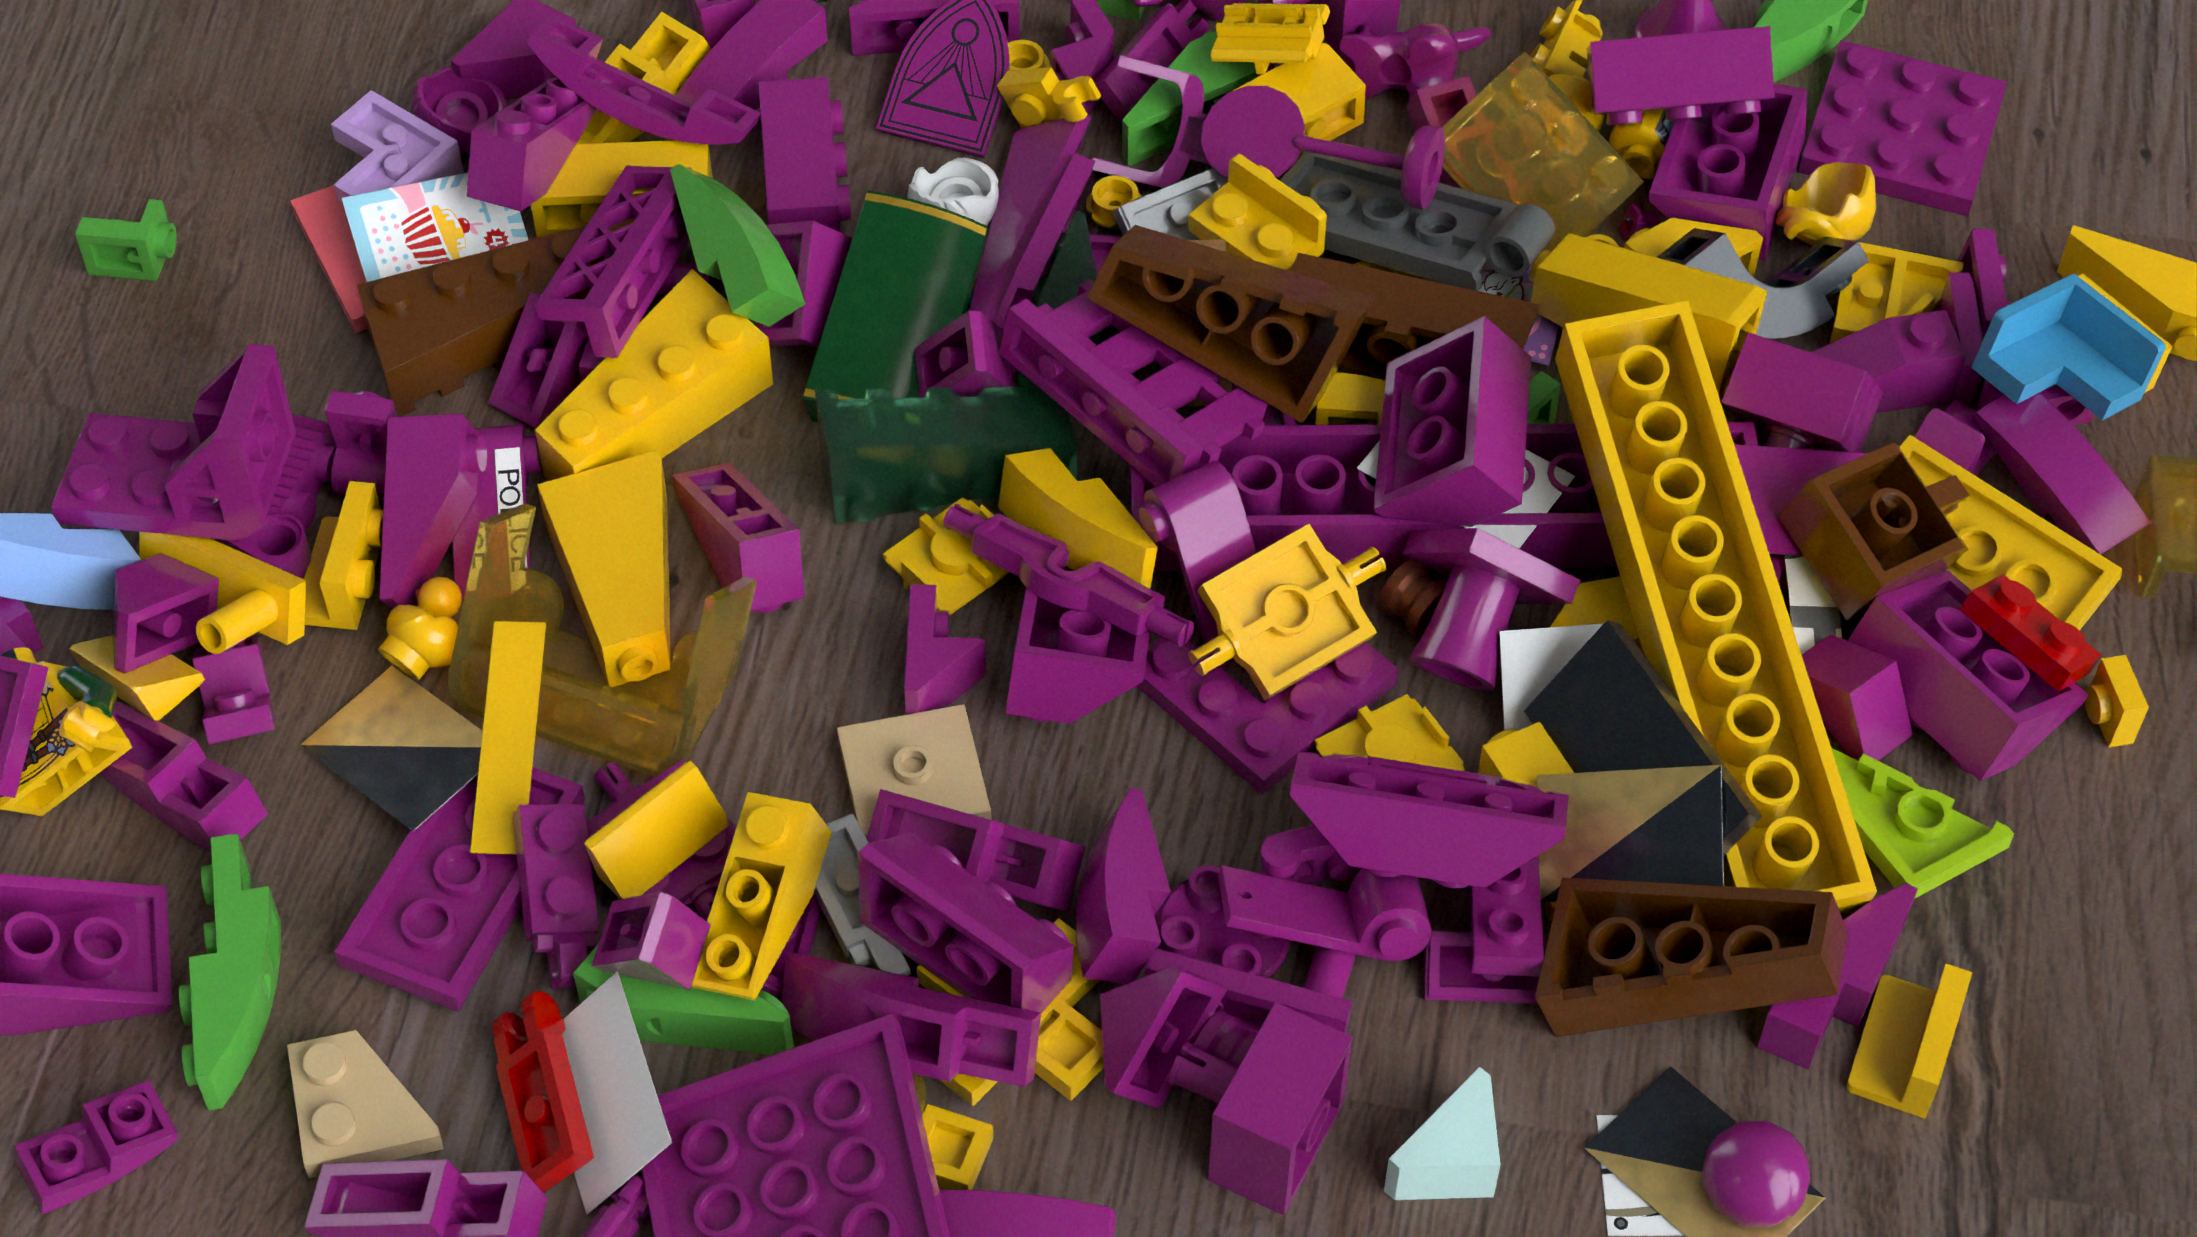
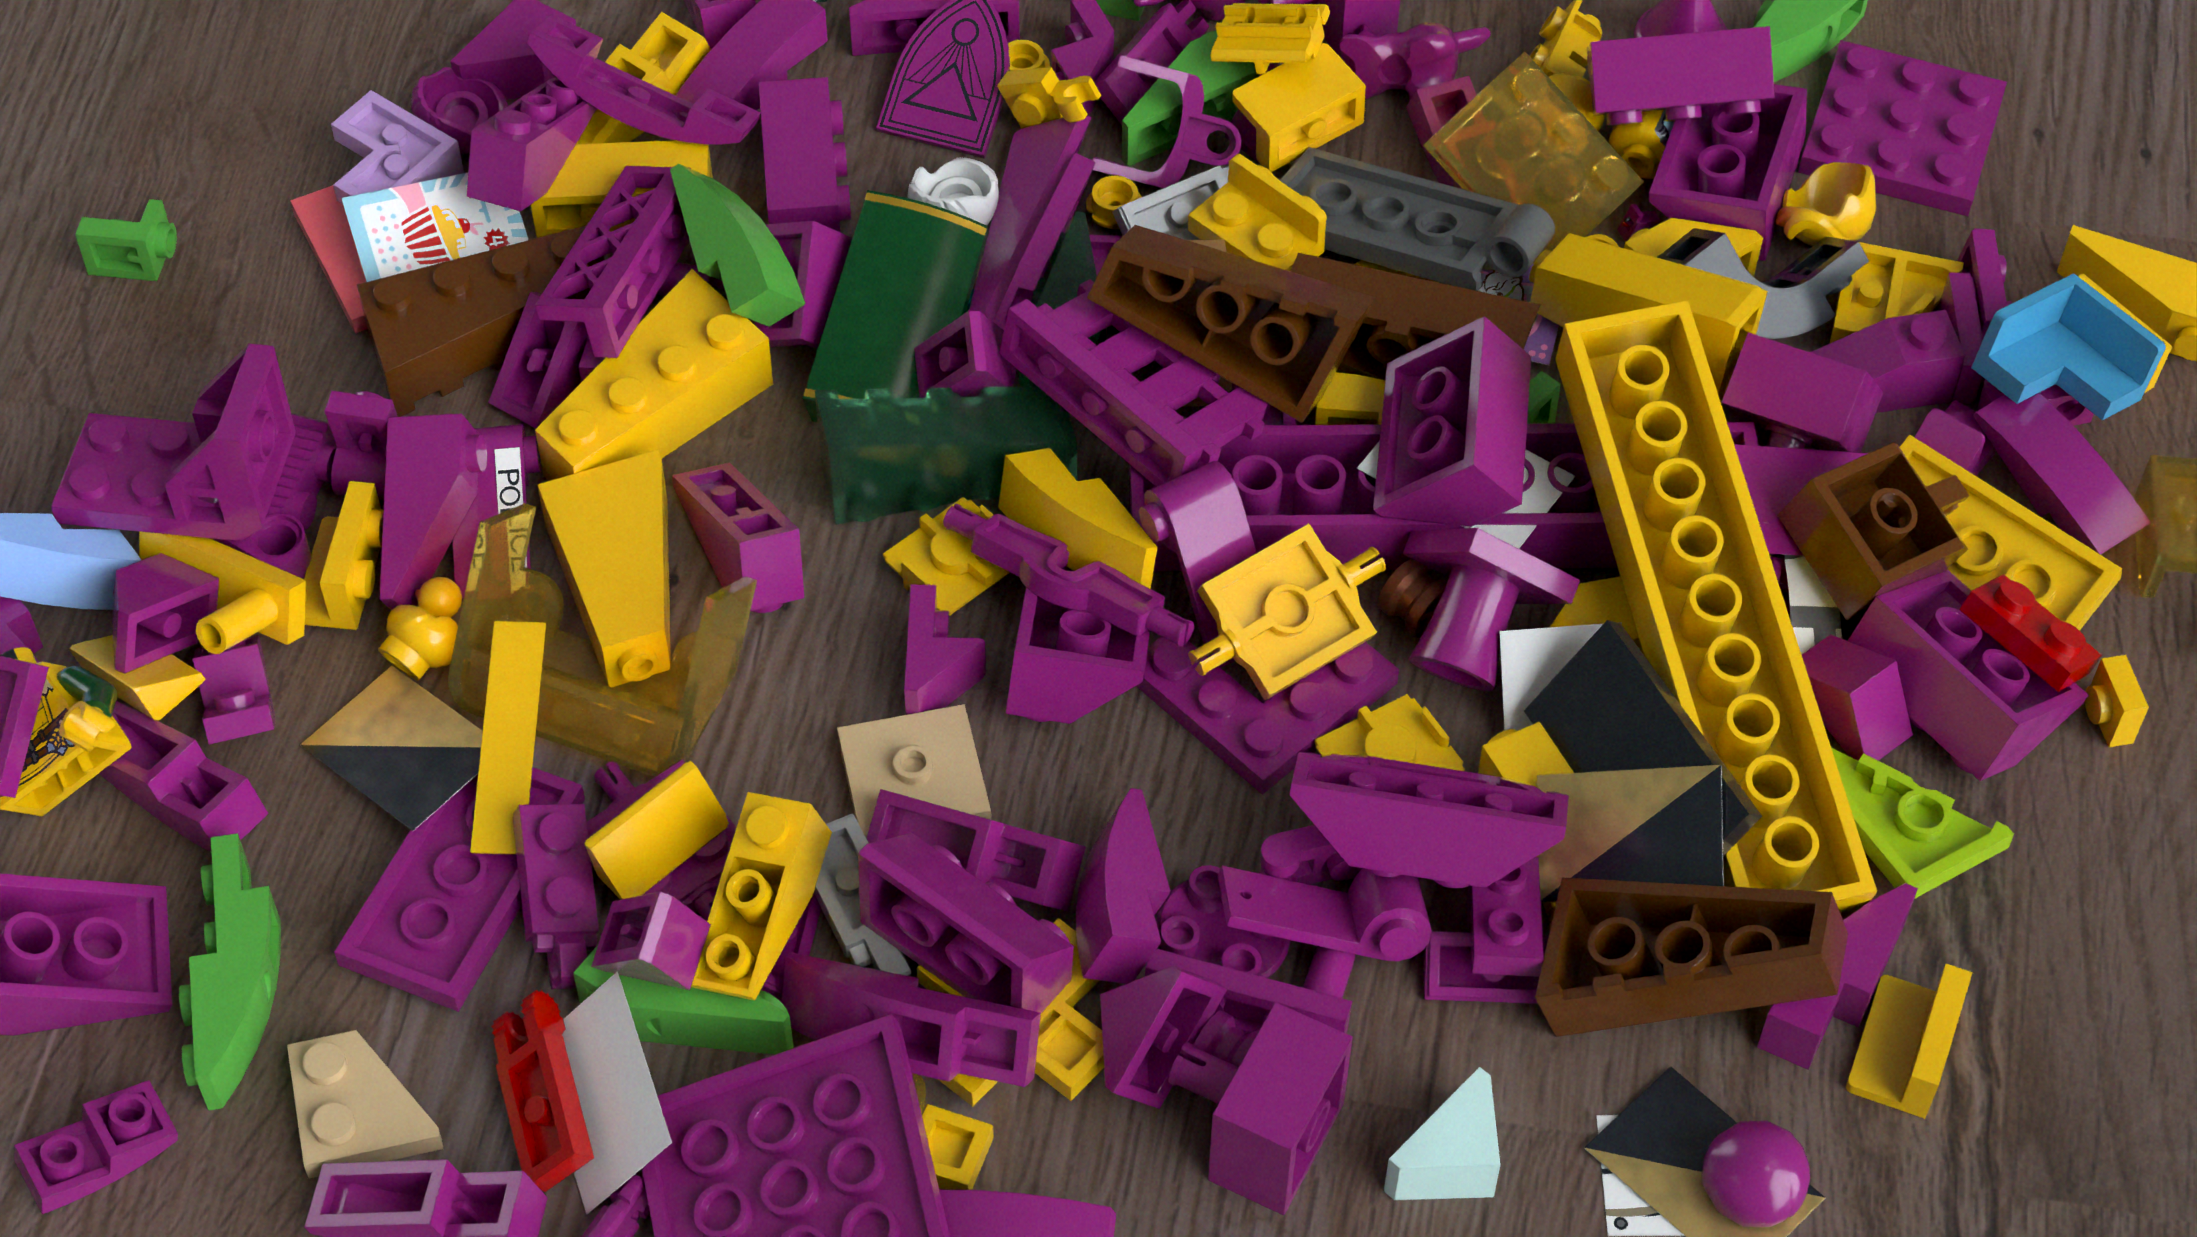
magenta piece [1201,86,1445,210] -> none

